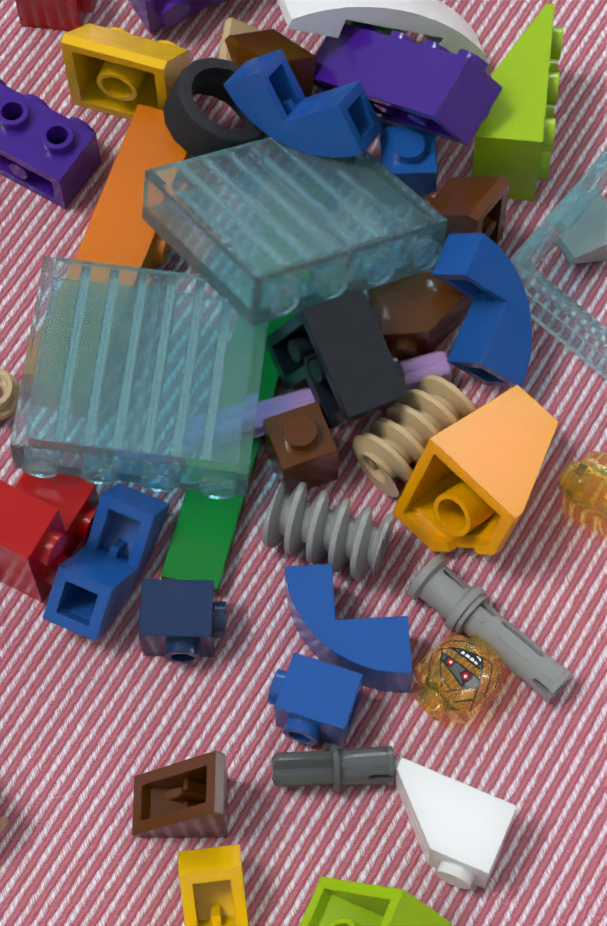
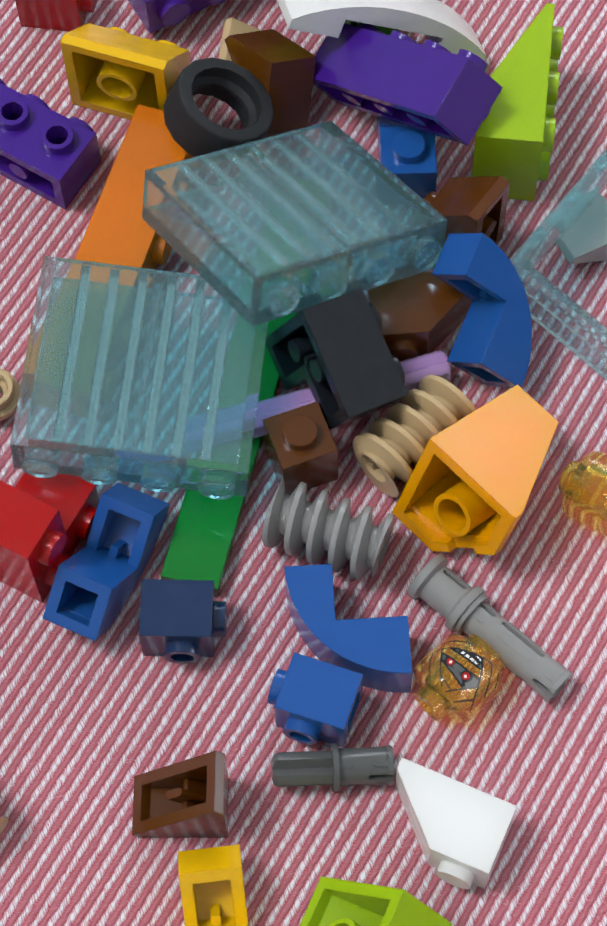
blue brick [223,49,383,158] -> none

